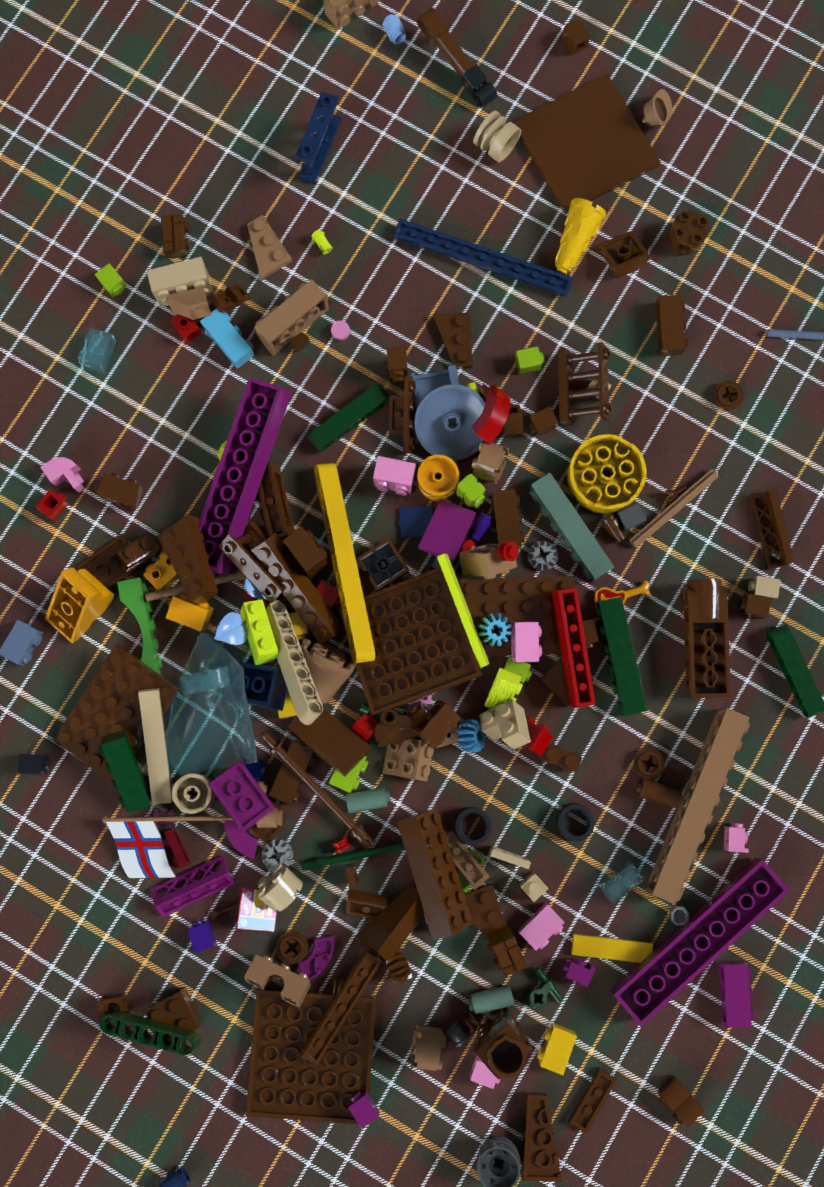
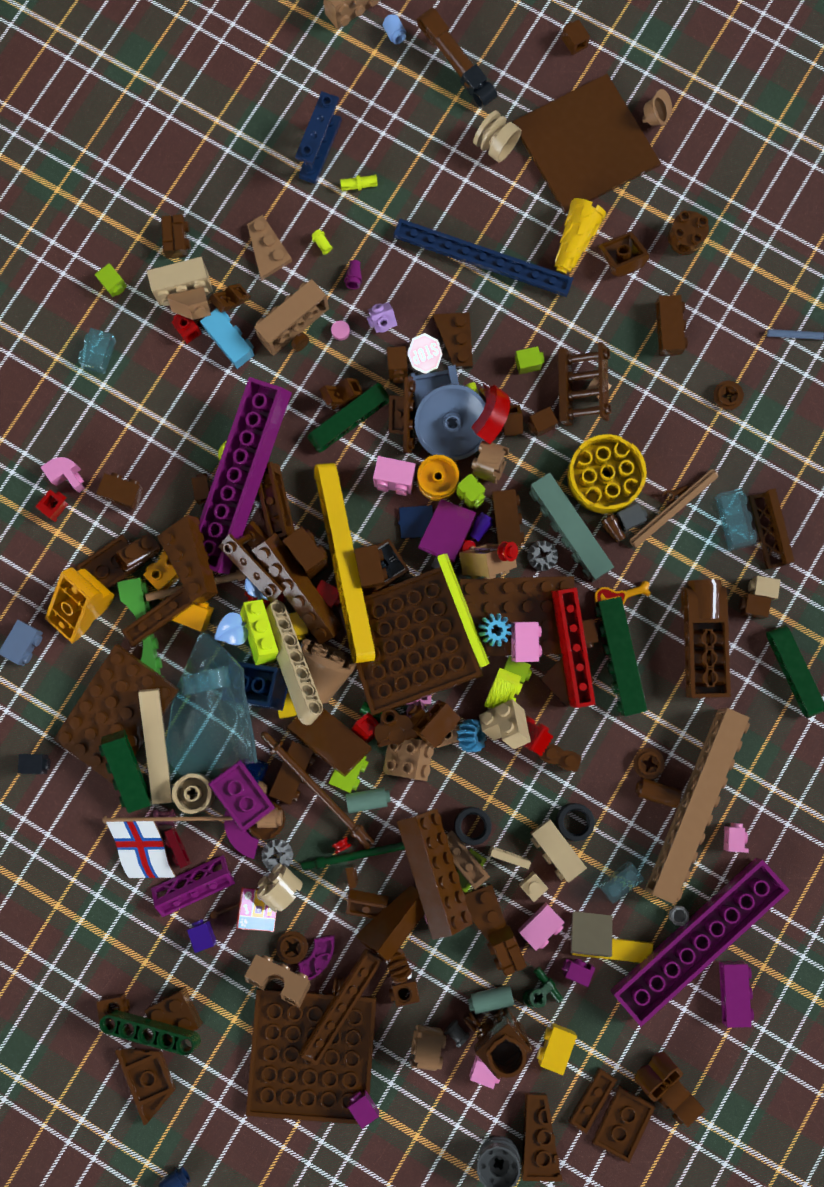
none -> reddish brown wing [115,1048,176,1125]
none -> reddish brown tile [121,587,195,647]
none -> reddish brown brick [191,473,213,504]
none -> reddish brown brick [319,378,363,410]
none -> neon yellow pin [340,174,378,191]
none -> magenta cone [344,260,362,289]
none -> reddish brown brick [354,544,388,589]
none -> lavender brick [367,302,398,333]
none -> reddish brown brick [389,978,420,1007]
none -> piece [406,333,443,374]
none -> tan brick [530,819,587,883]
none -> dark tan tile [571,911,613,957]
none -> reddish brown tile [592,1085,656,1163]
none -> reddish brown brick [634,1051,684,1102]
none -> clear light blue brick [715,488,757,551]

